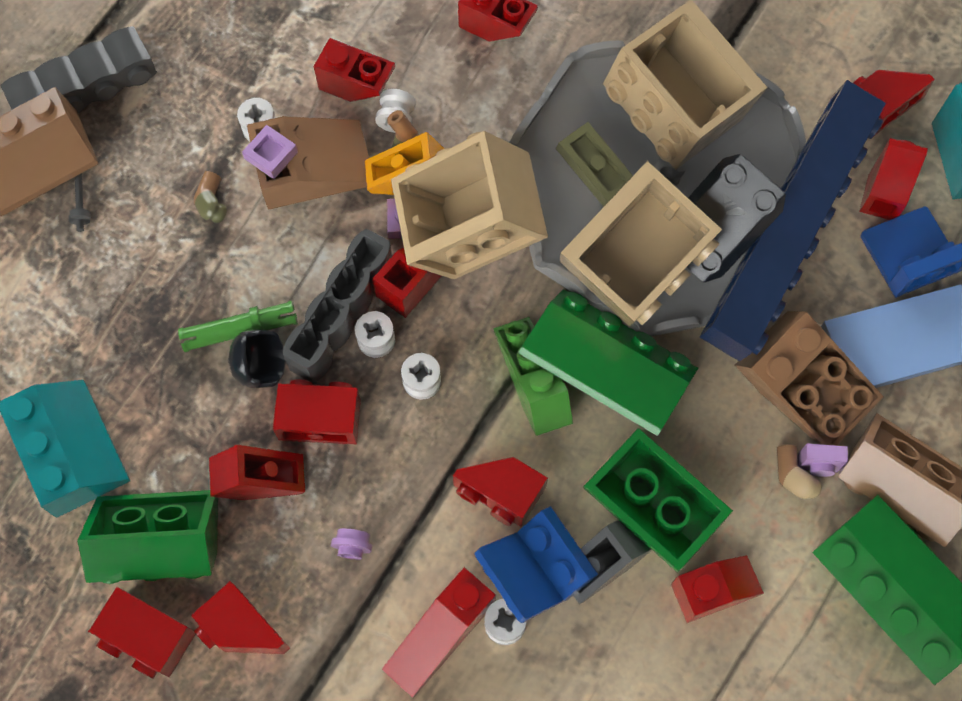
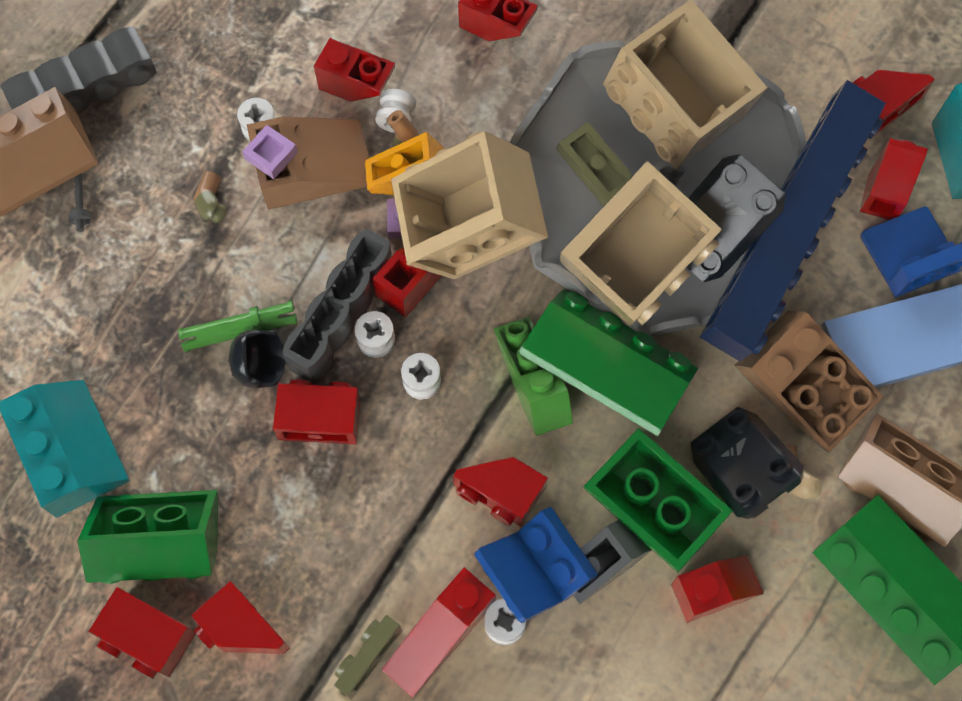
red slope [209,445,305,500] -> none
lavender plate [331,528,372,560] -> none
lavender plate [798,443,848,477] -> none
none -> olive plate [334,615,402,700]
none -> black shield [691,407,804,519]

